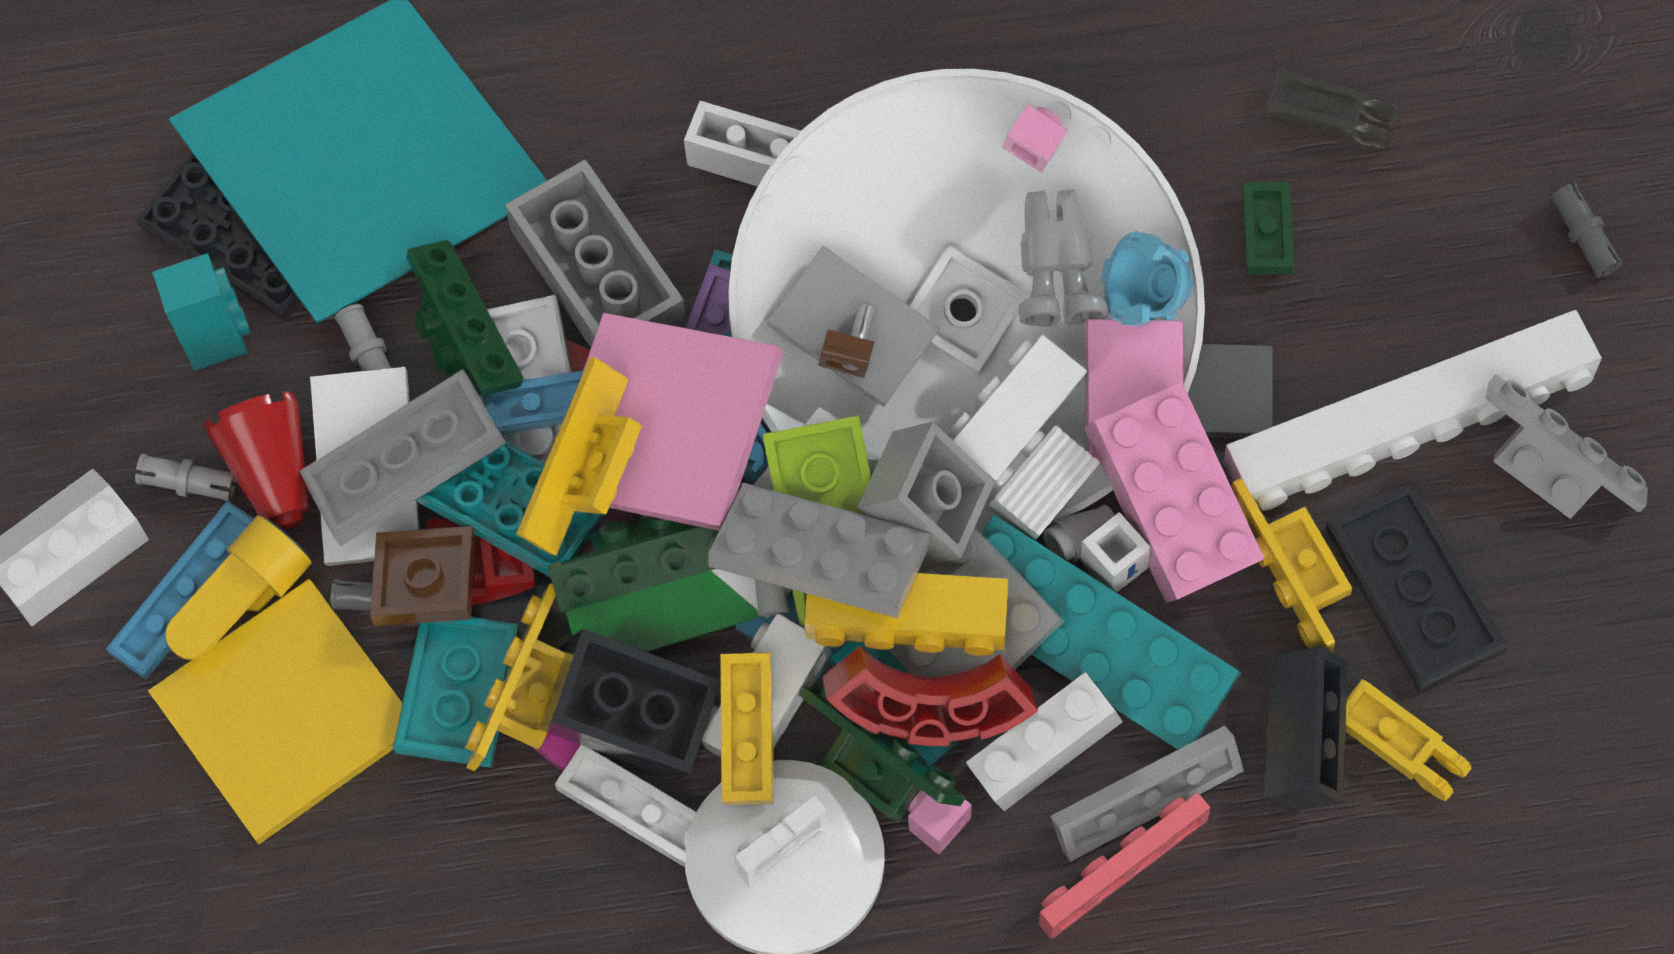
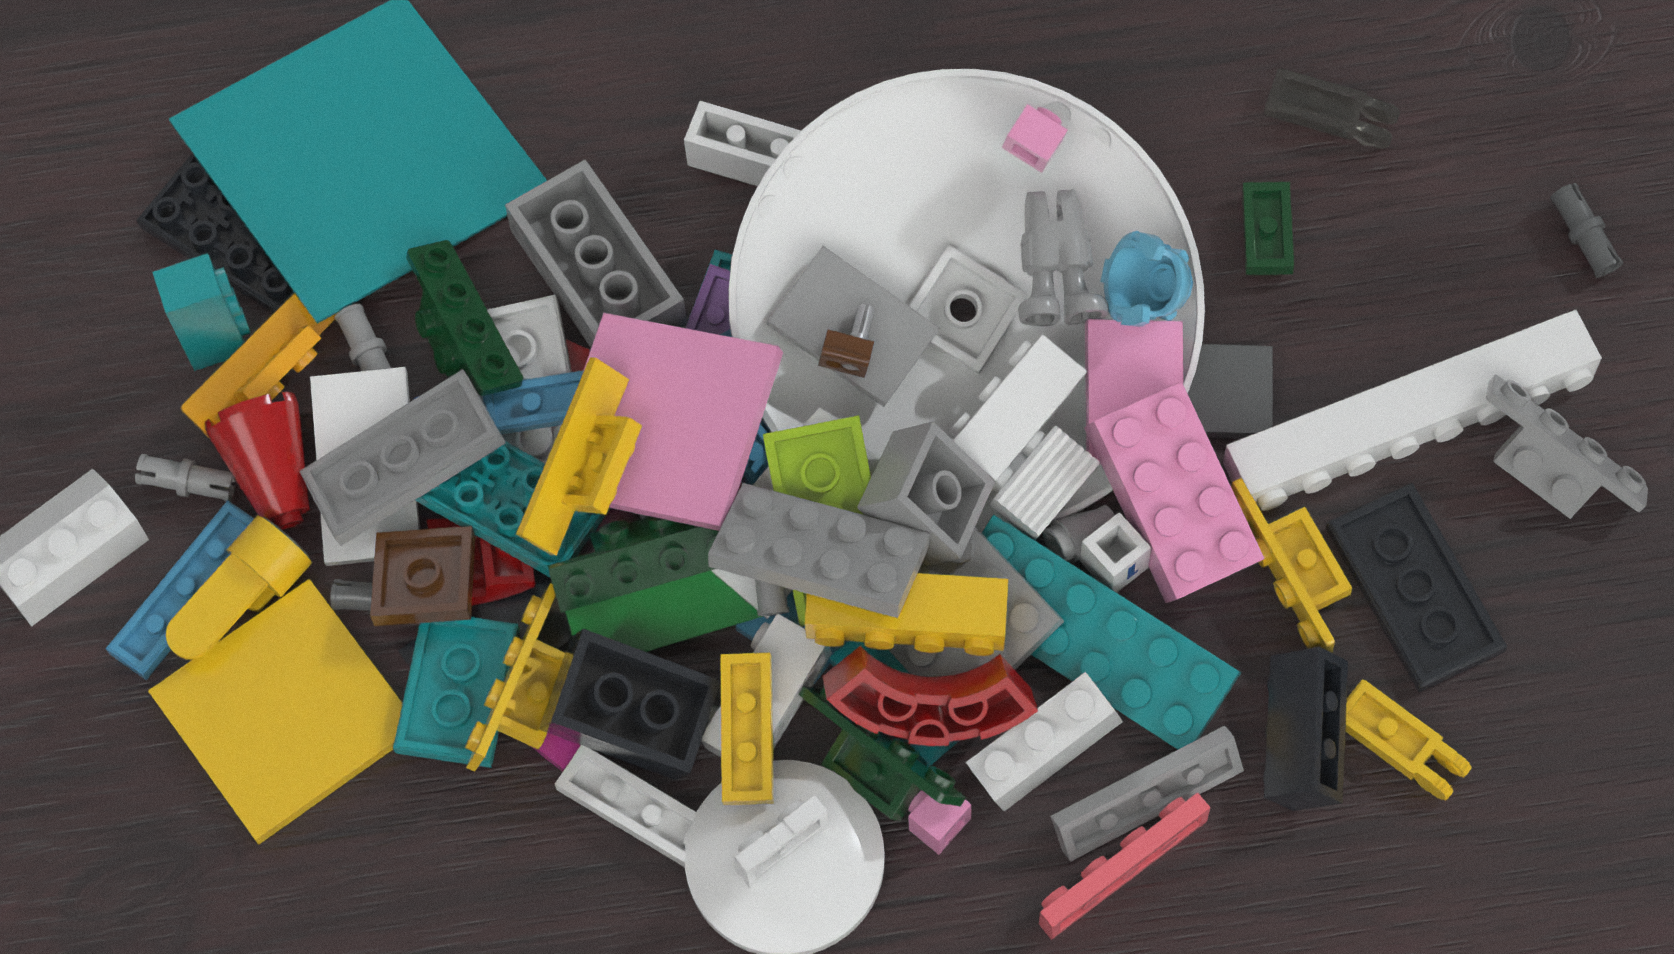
none -> light orange bracket [180,293,338,439]

